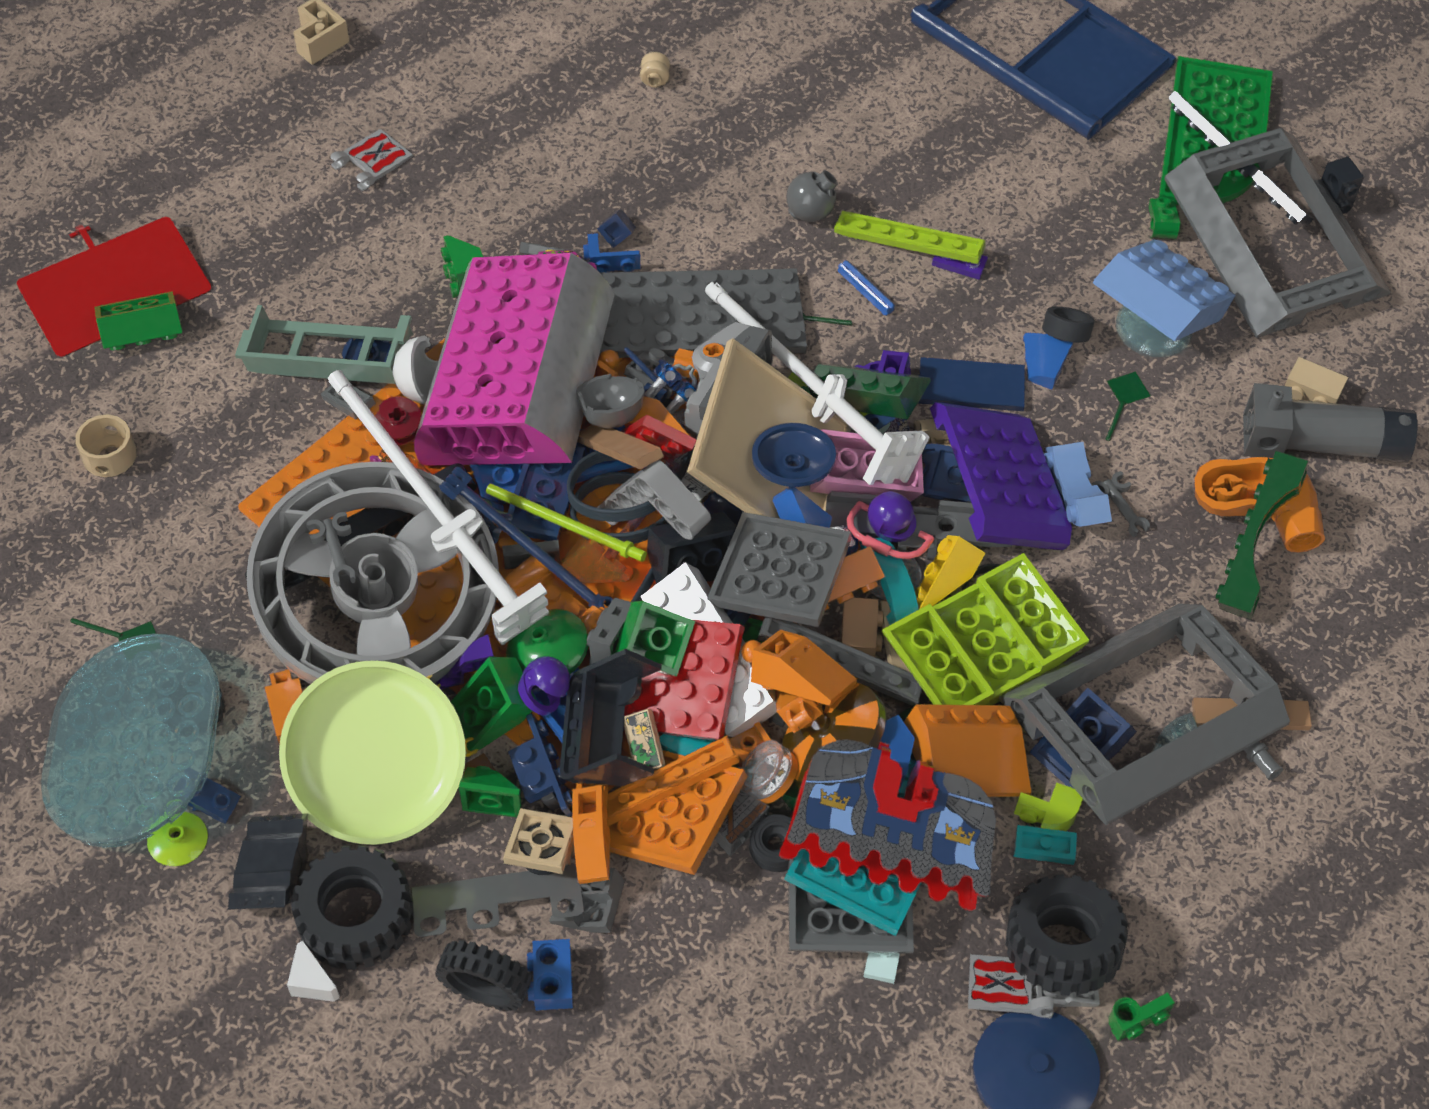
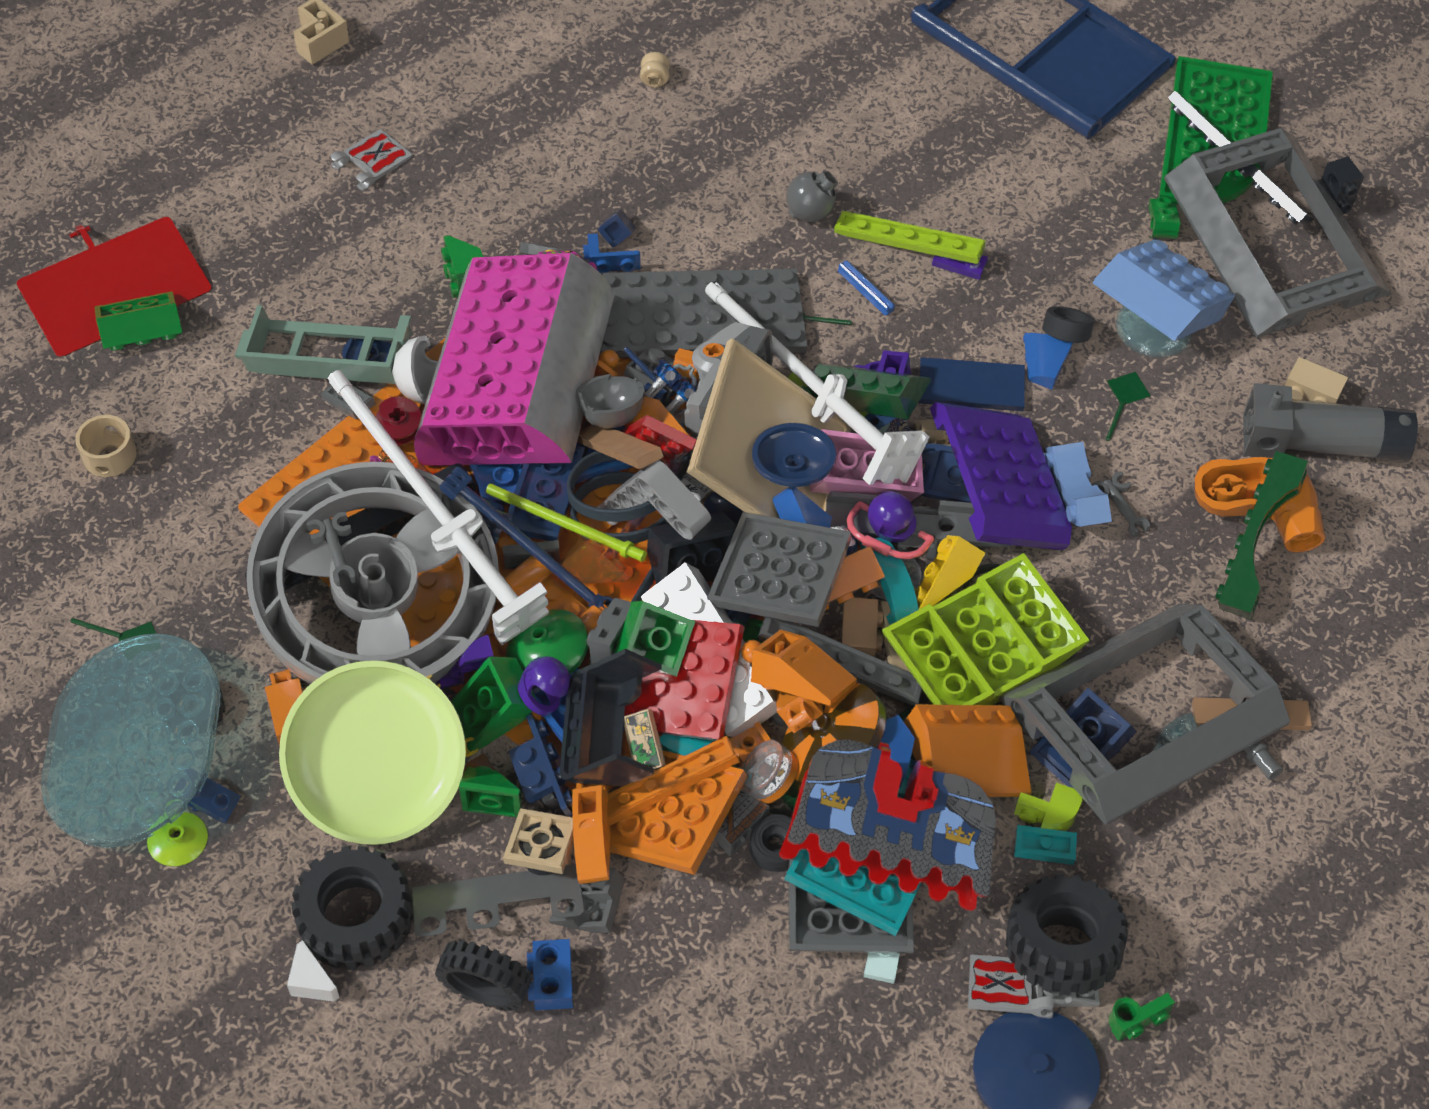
black slope [228,813,309,910] -> none

